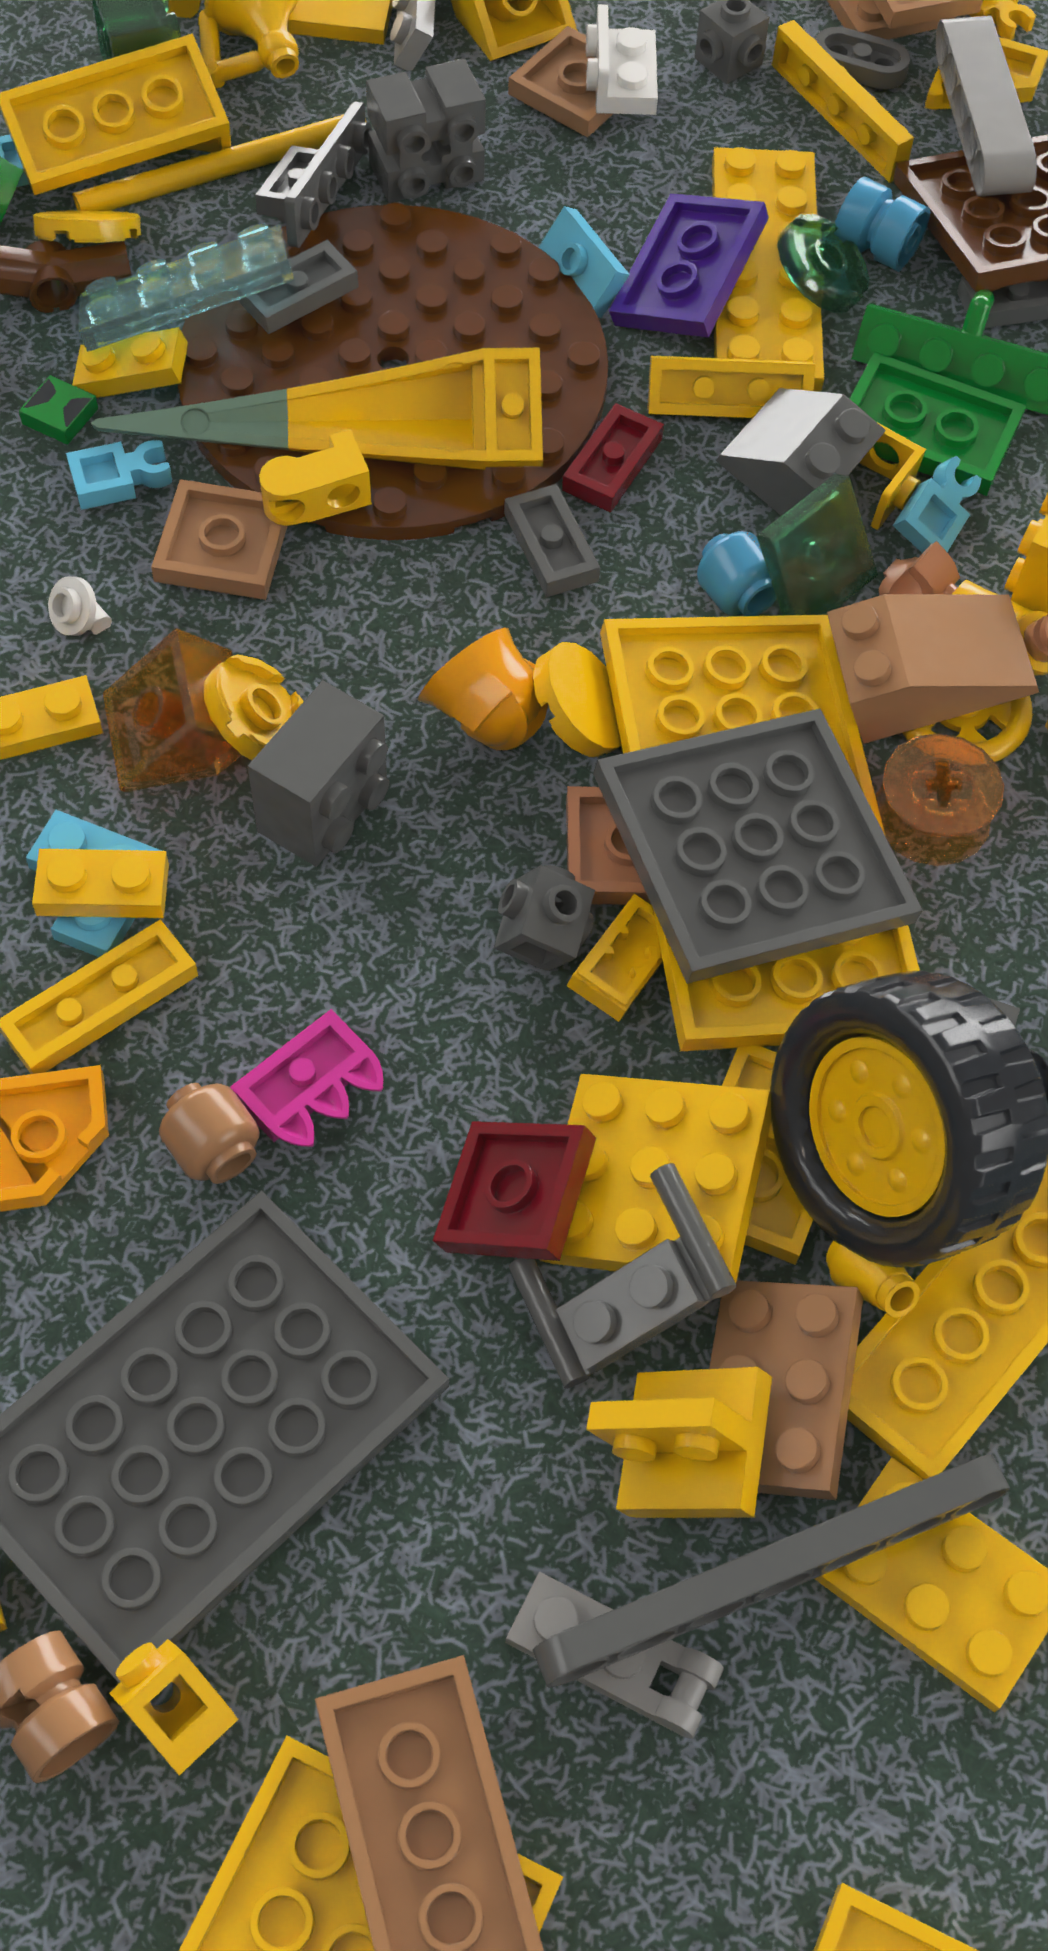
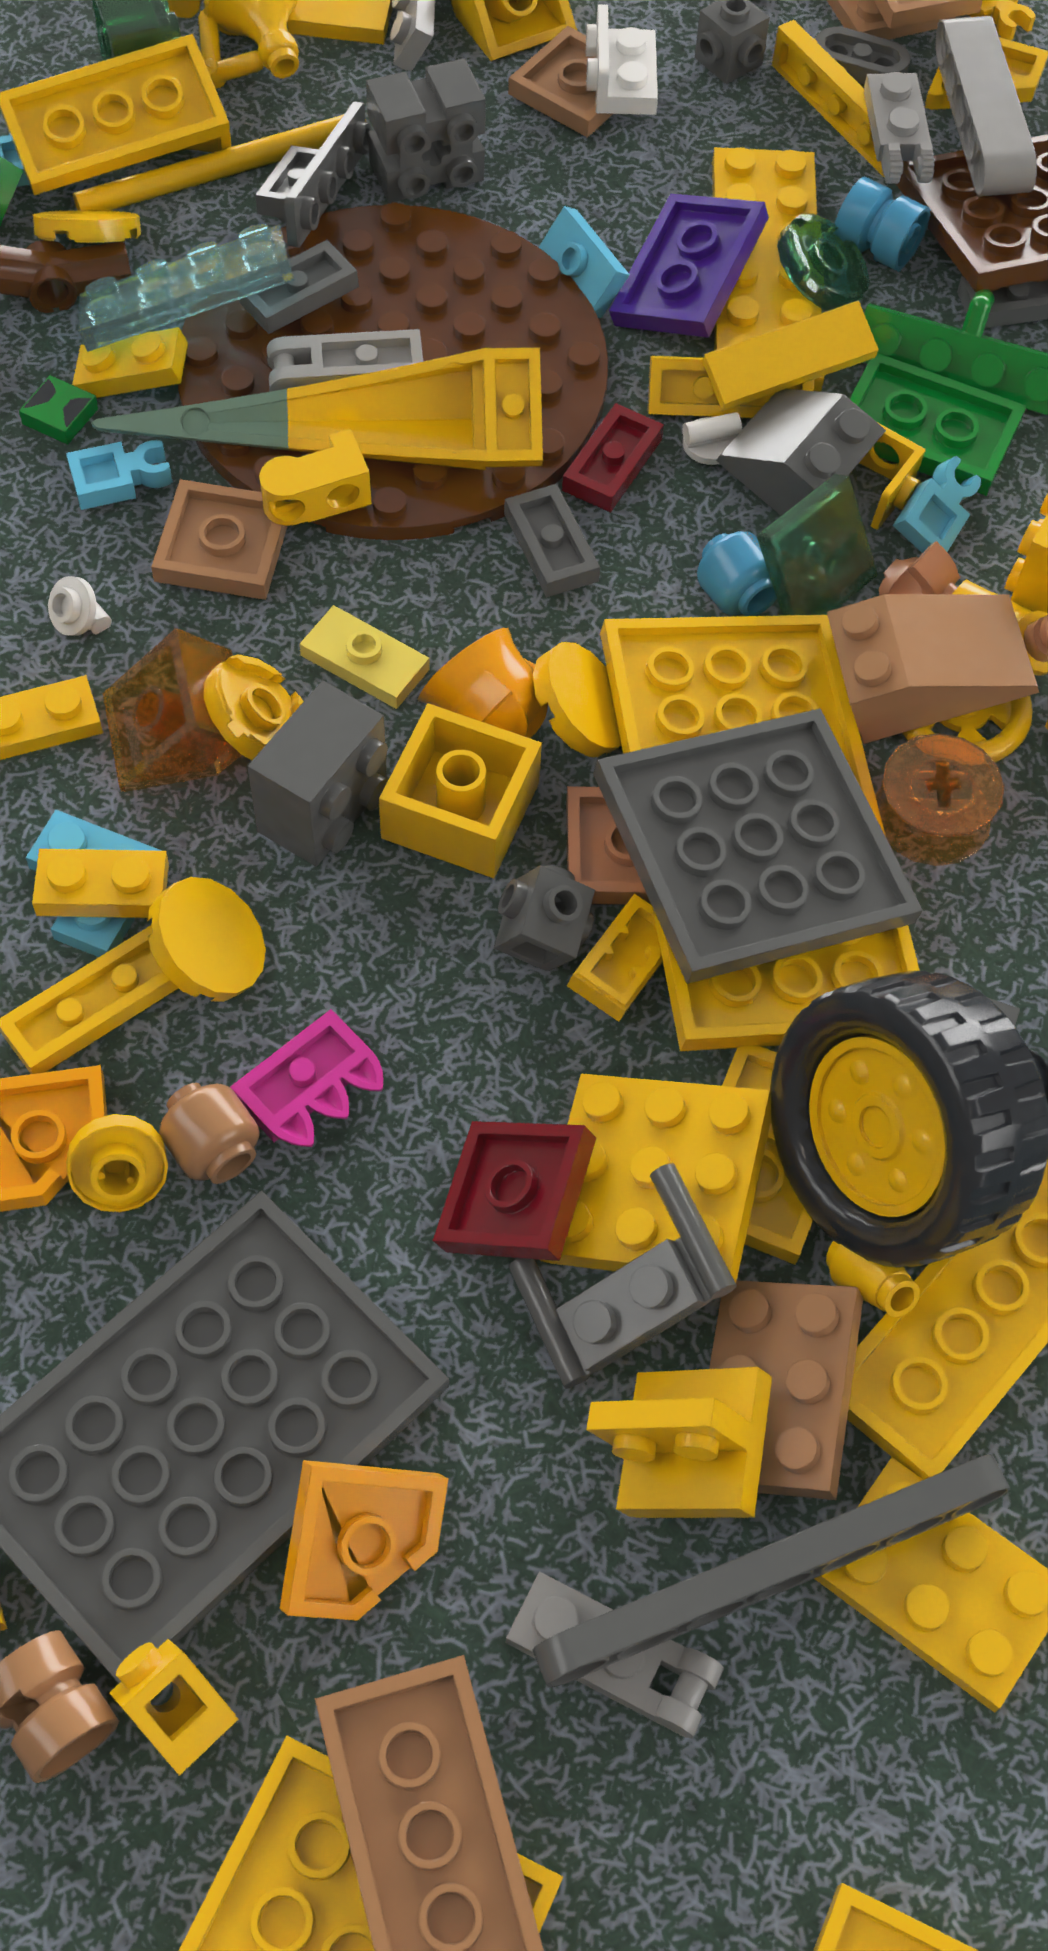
none -> yellow plate [66,1114,168,1212]
none -> yellow tile [147,877,266,1002]
none -> light grey plate [267,329,423,391]
none -> light orange plate [279,1460,449,1620]
none -> light yellow plate [300,605,430,709]
none -> yellow brick [379,703,542,879]
none -> white plate [683,412,742,465]
none -> yellow tile [703,300,879,411]
none -> light grey hinge [864,72,935,184]

